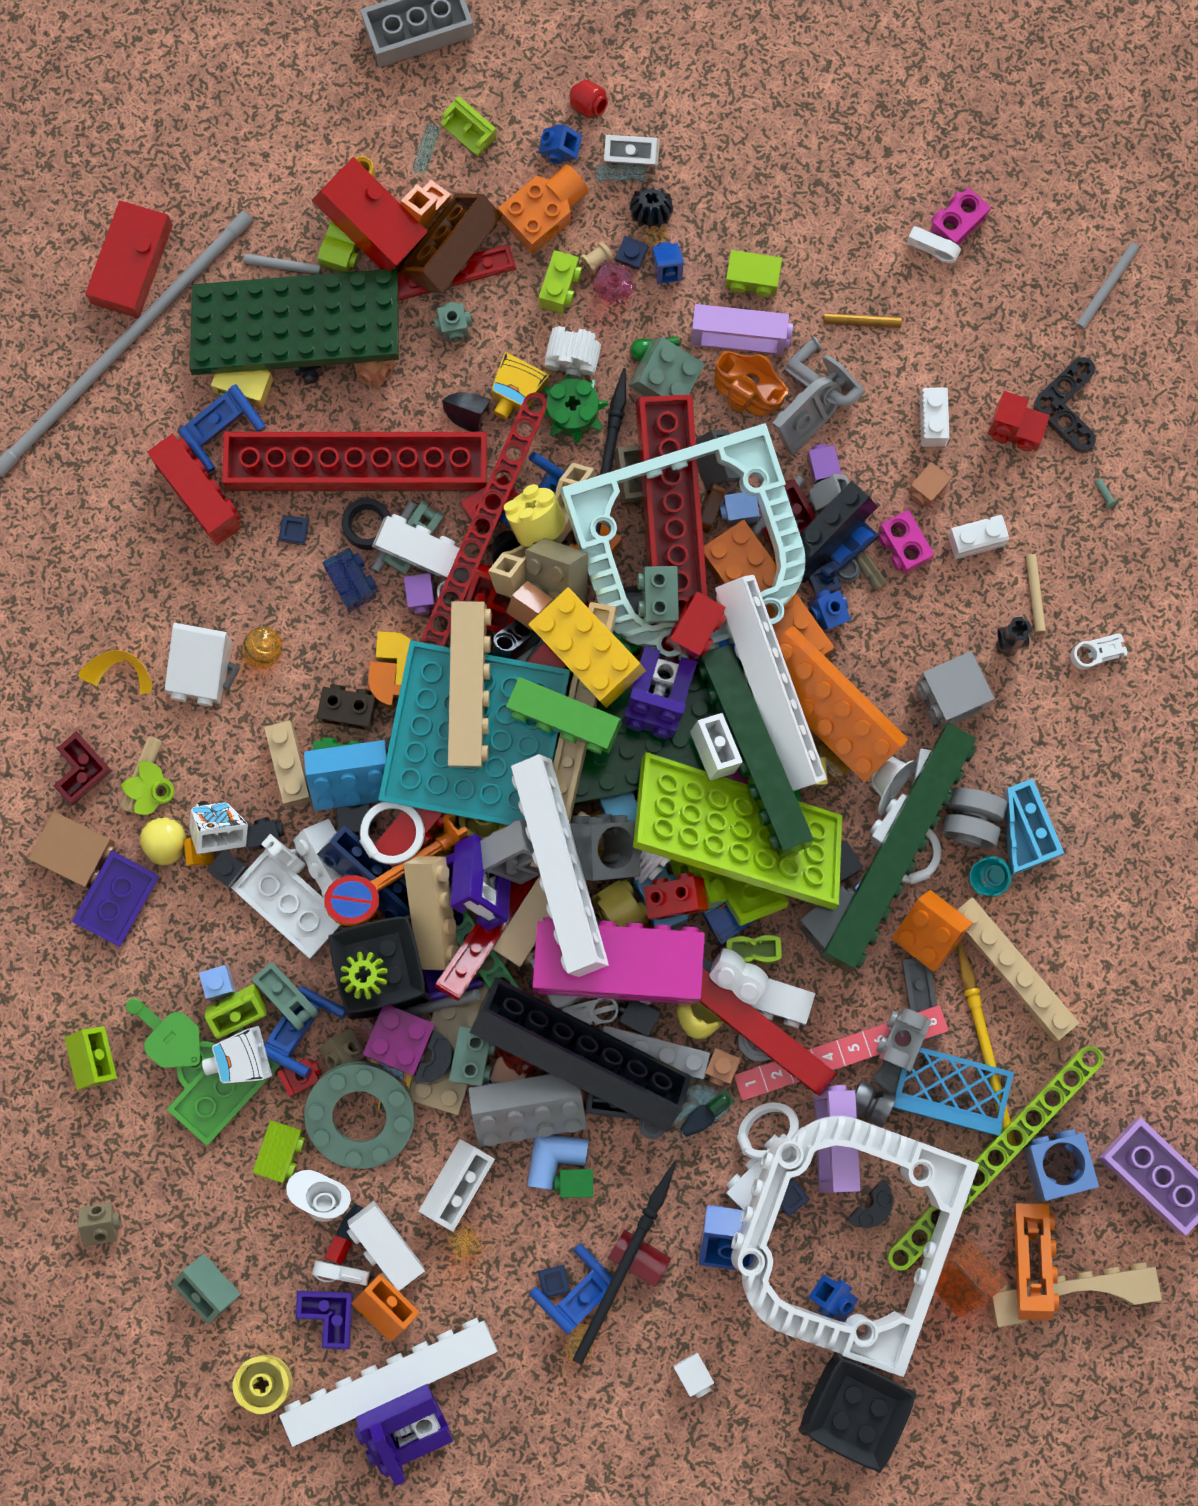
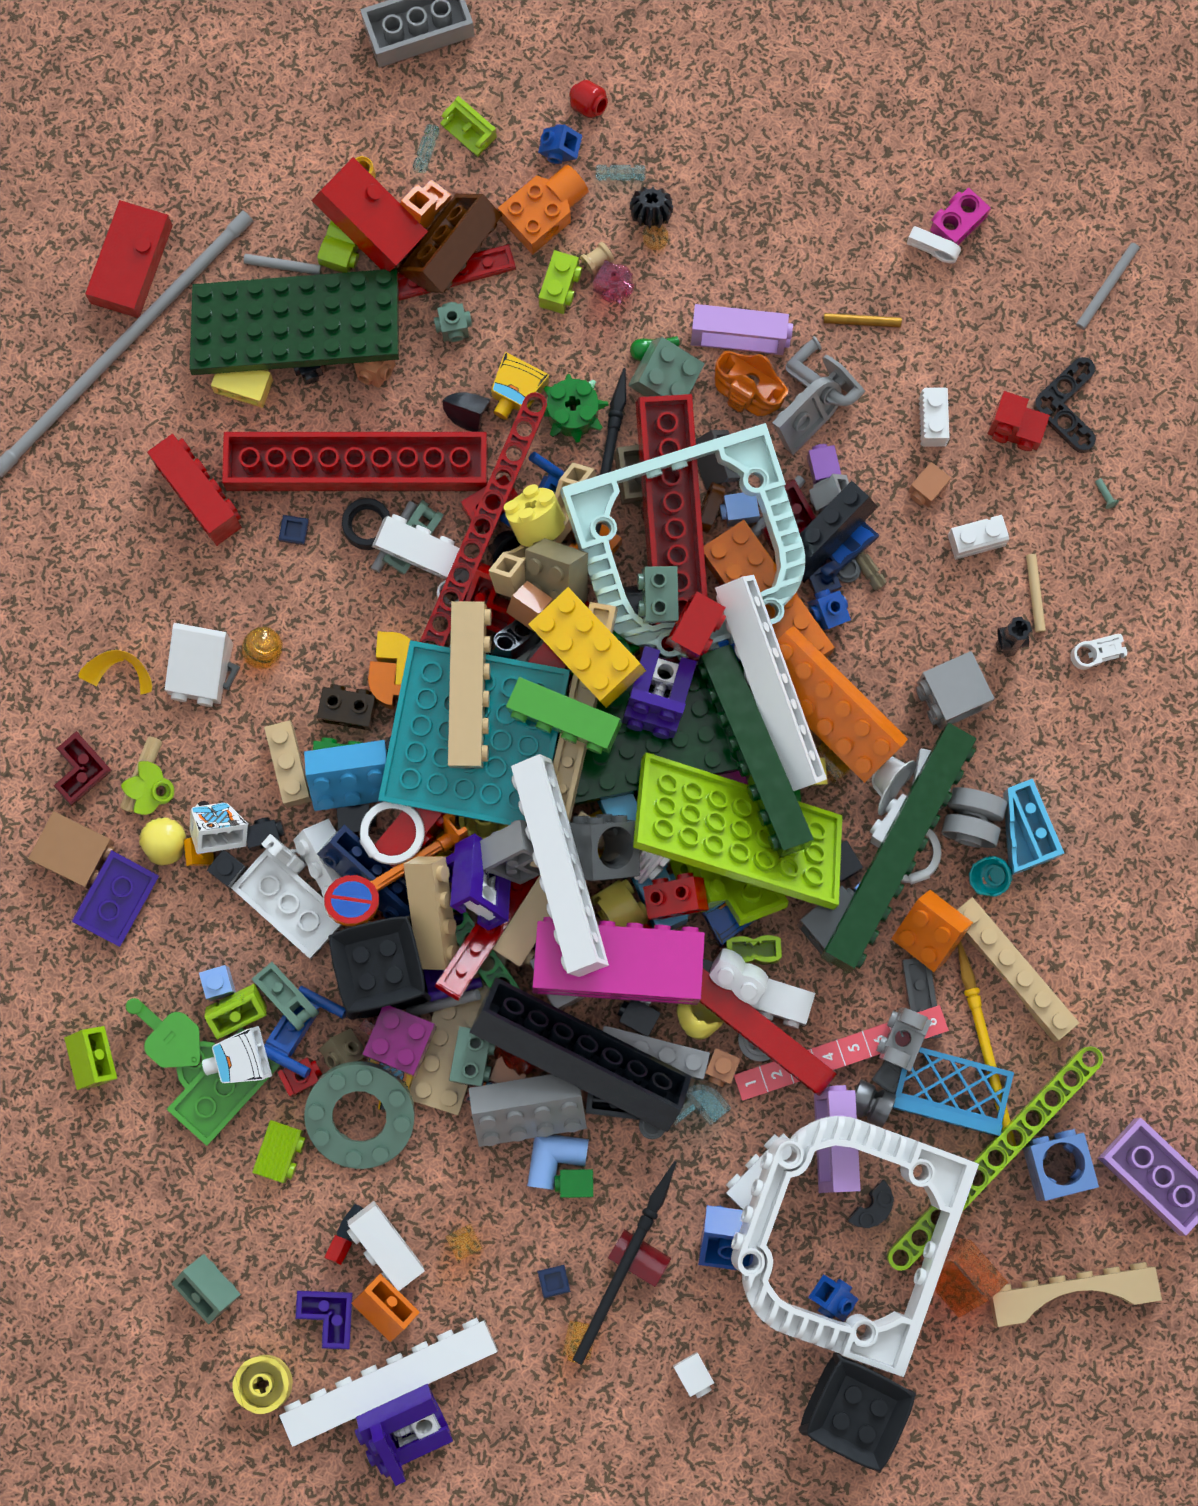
dark tan brick [78,1202,122,1247] -> none
blue plate [178,384,266,473] -> none
white piece [286,1170,351,1222] -> none
white piece [312,1260,371,1286] -> none
clear blue brick [322,548,378,612] -> none
lime gear [340,952,388,999] -> none
medium lavender brick [404,573,435,616] -> none
black cylinder [414,1029,454,1085] -> none
white brick [419,1139,495,1232] -> none
blue plate [529,1243,613,1335] -> none
white brick [544,326,601,379] -> none
white piece [562,998,619,1026] -> none
white brick [604,135,660,166] -> none
dark blue plate [615,236,648,270] -> none
blue slope [652,242,684,284] -> none
black piece [680,1089,735,1137] -> none
white brick [690,713,742,781] -> none
lime brick [725,250,782,297] -> none
white piece [737,1102,799,1161] -> none
dark blue tile [780,1178,810,1217] -> none
dark pink brick [878,510,935,575] -> none
orange brick [1014,1203,1059,1320] -> none

